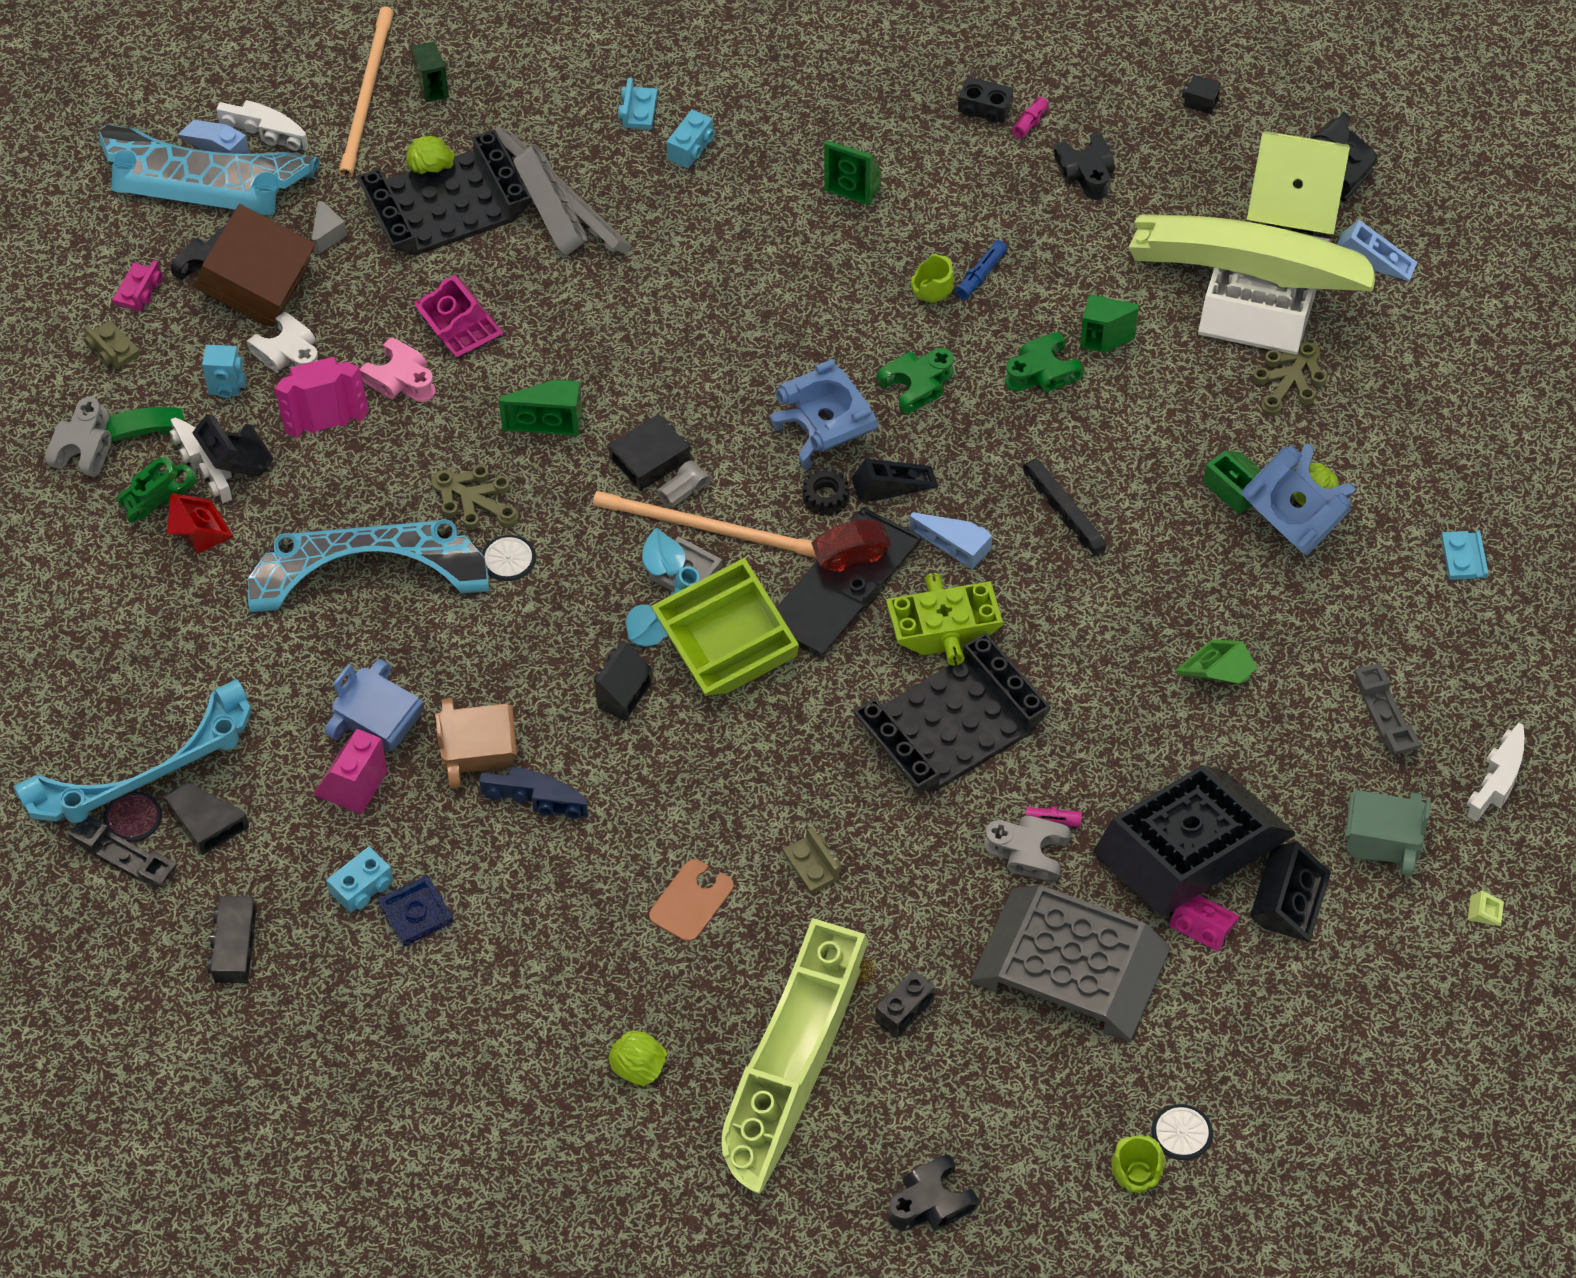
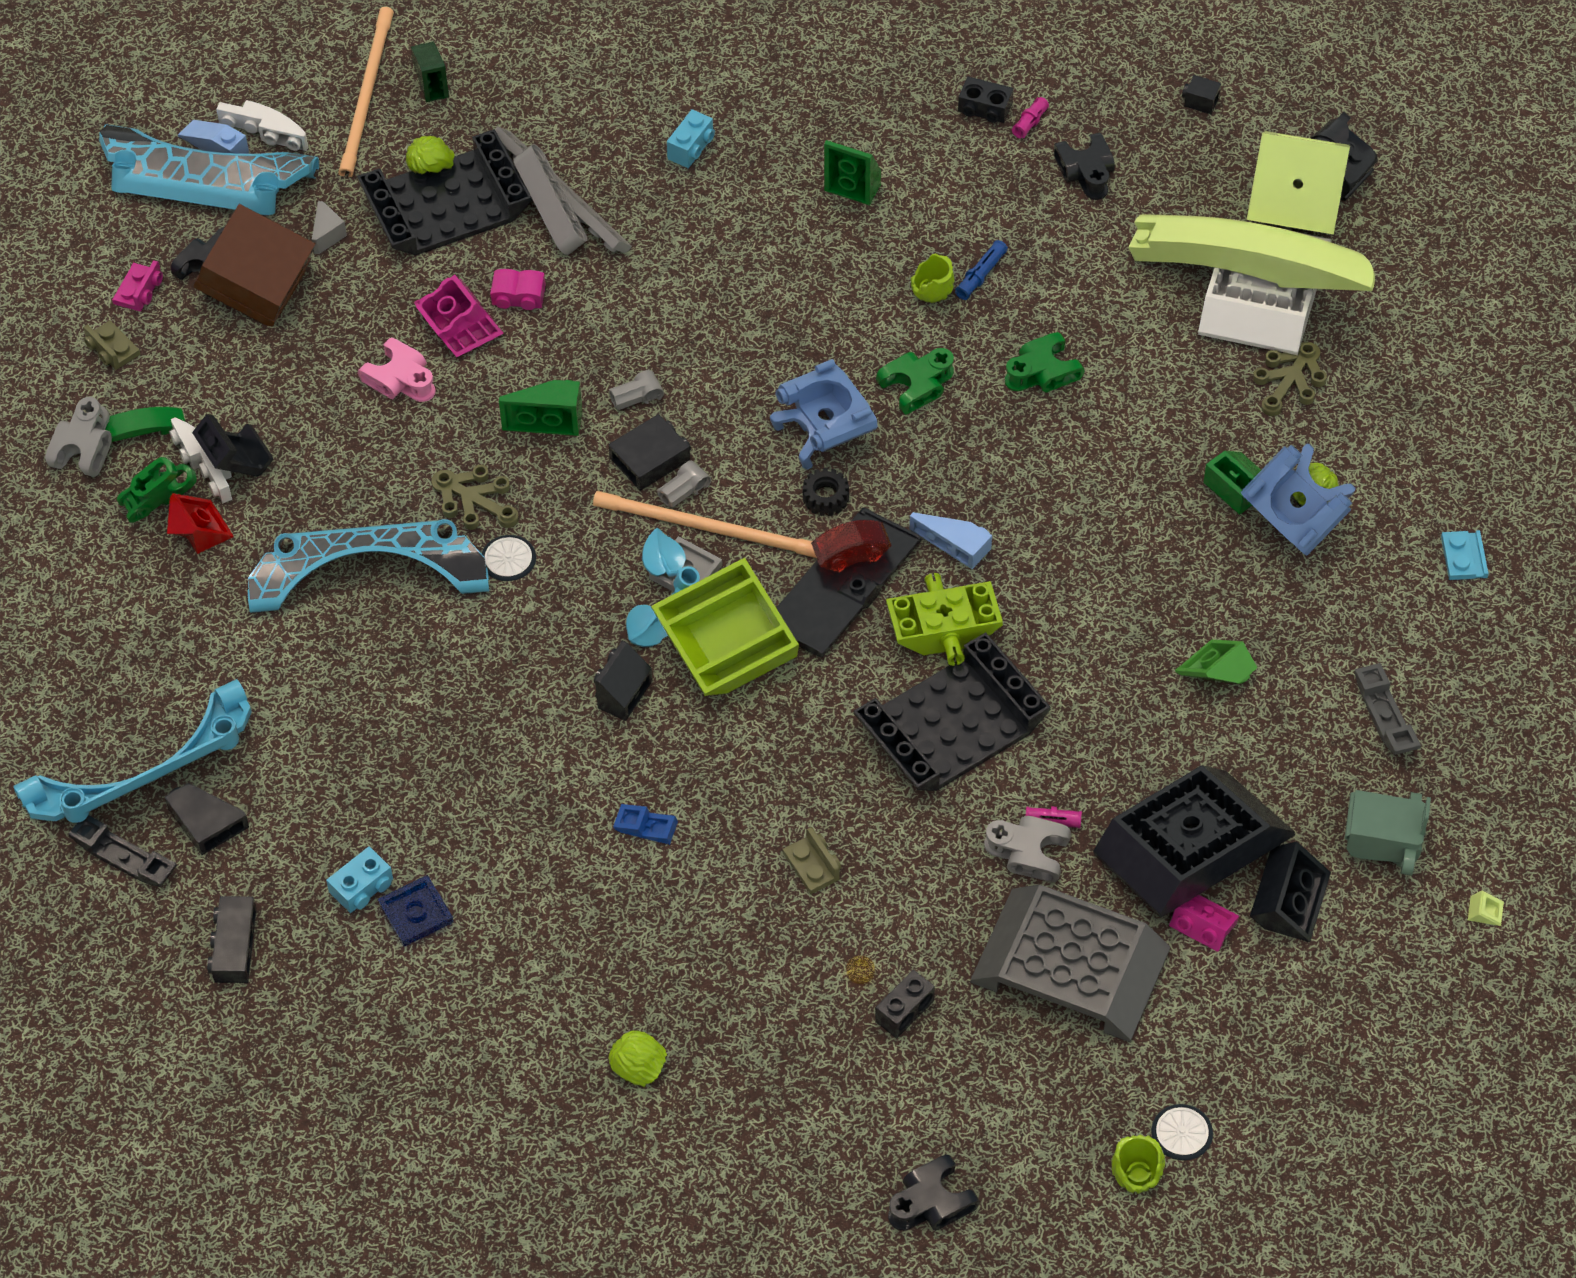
clear pink wheel [104,792,162,842] -> none
medium azure brick [202,344,246,398] -> none
white piece [247,312,318,373] -> none
dark pink slope [275,357,369,438] -> none
dark pink slope [313,729,388,814] -> none
medium blue piece [325,659,423,752] -> none
piece [435,698,517,789] -> none
dark blue slope [480,767,589,819] -> none
medium azure bracket [618,78,658,130] -> none
nougat piece [649,860,733,941] -> none
yellowish green slope [722,918,869,1194] -> none
black slope [851,459,938,501] -> none
black beam [1023,458,1106,557] -> none
green slope [1080,295,1139,353] -> none
light blue slope [1337,220,1417,281] -> none
white slope [1467,723,1524,822] -> none
none -> dark pink brick [490,269,546,310]
none -> light grey piece [609,370,664,410]
none -> blue slope [613,804,678,845]

